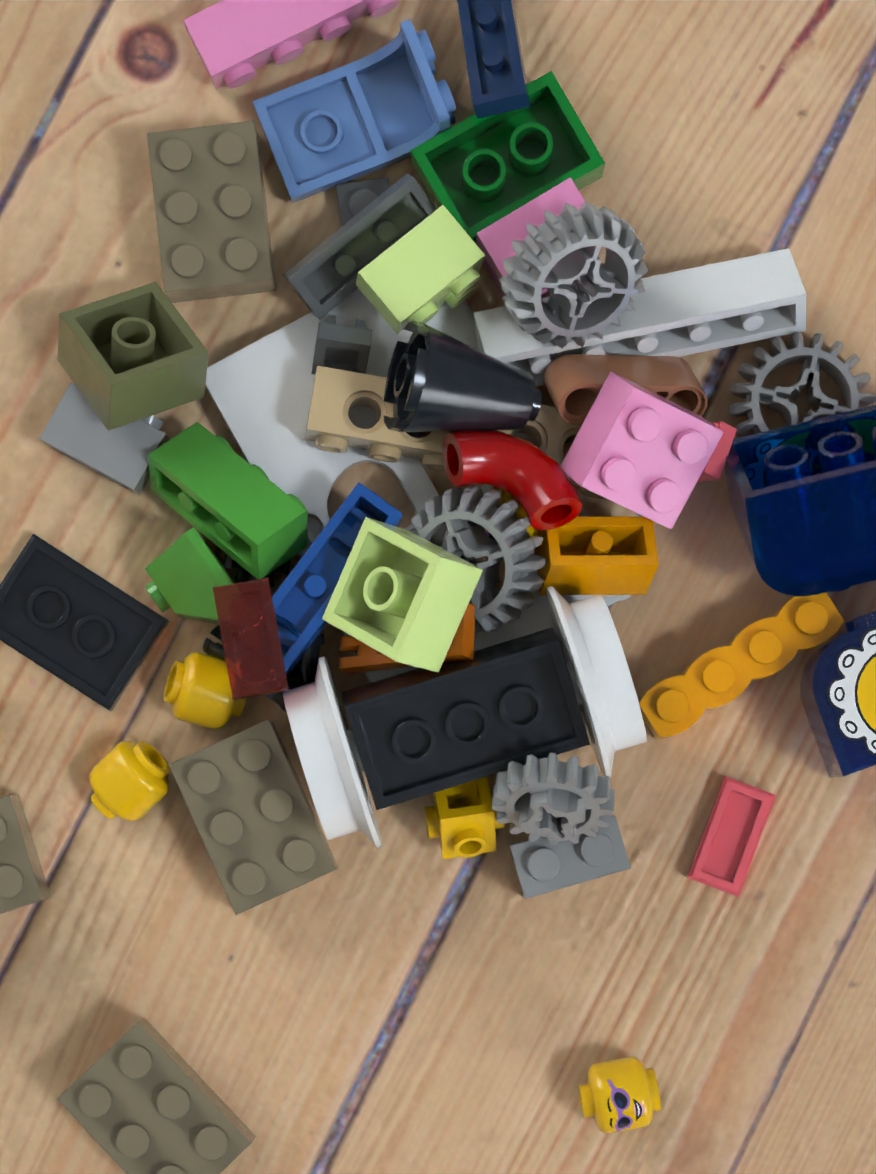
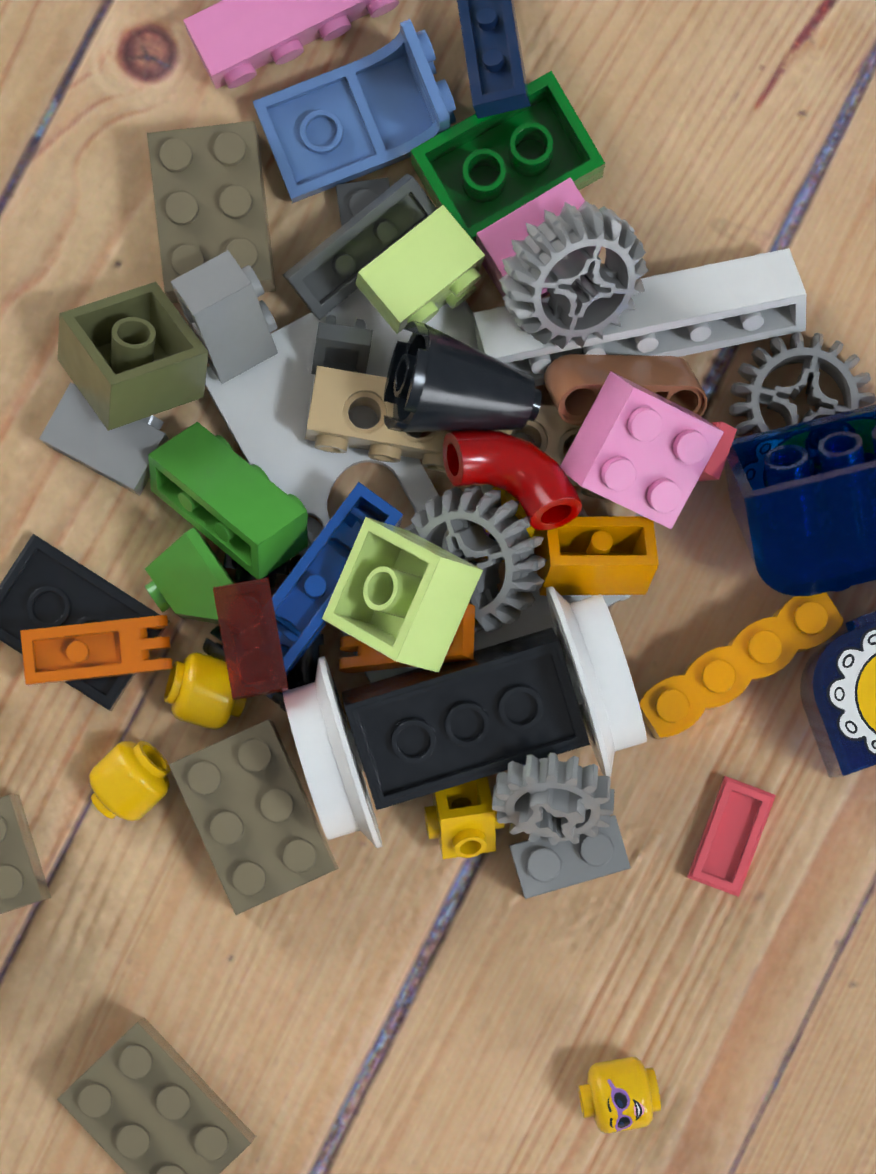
none -> orange hinge [20,615,173,686]
none -> light grey brick [171,250,278,384]

